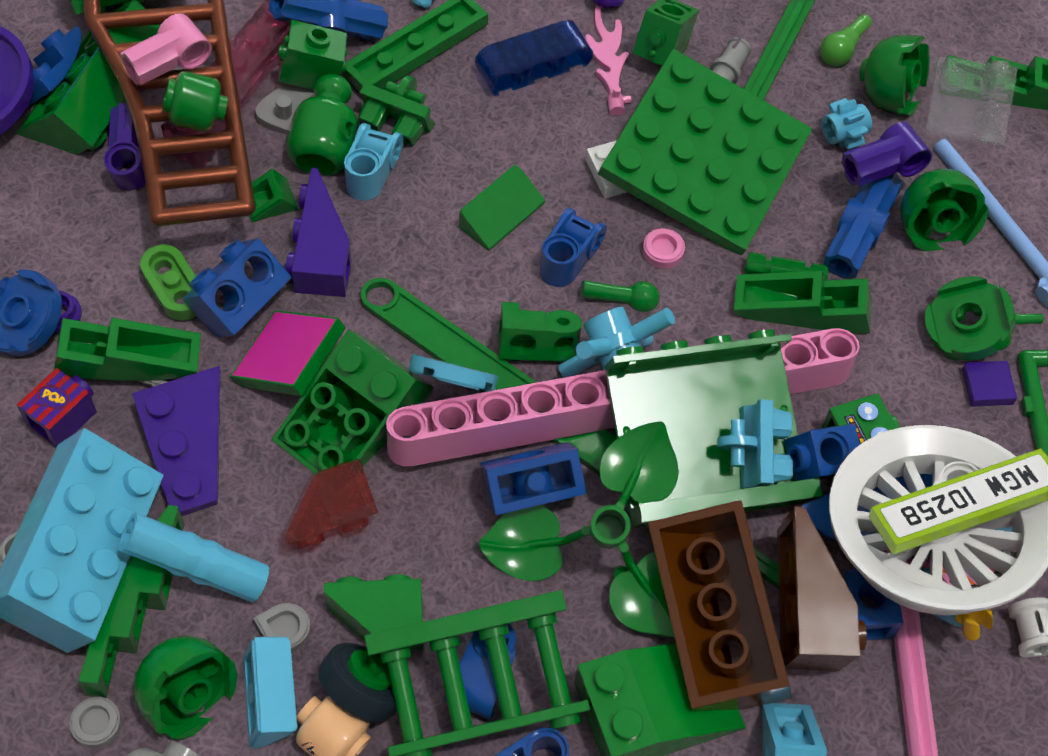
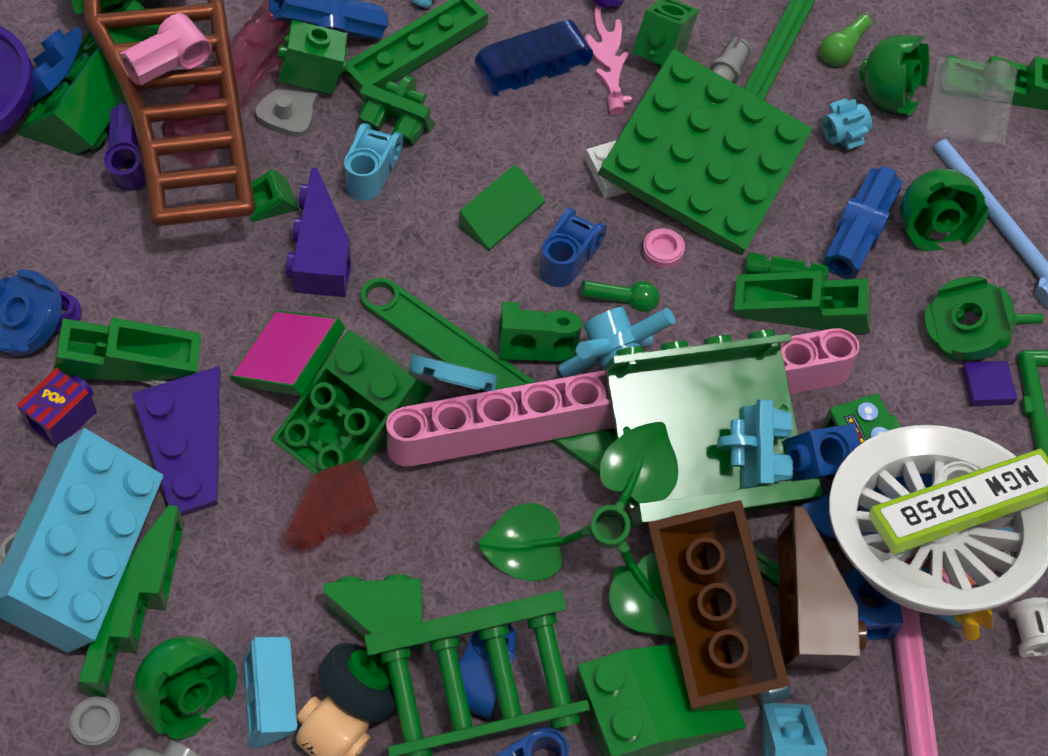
medium azure axle [118,512,269,602] -> none
bright green plate [140,244,197,320] -> none
green head [162,71,228,132] -> none
blue brick [182,238,291,337] -> none
light grey tile [253,603,311,653] -> none
green piece [286,74,358,176] -> none
blue brick [479,442,587,515] -> none
dark purple piece [841,122,932,187] -> none

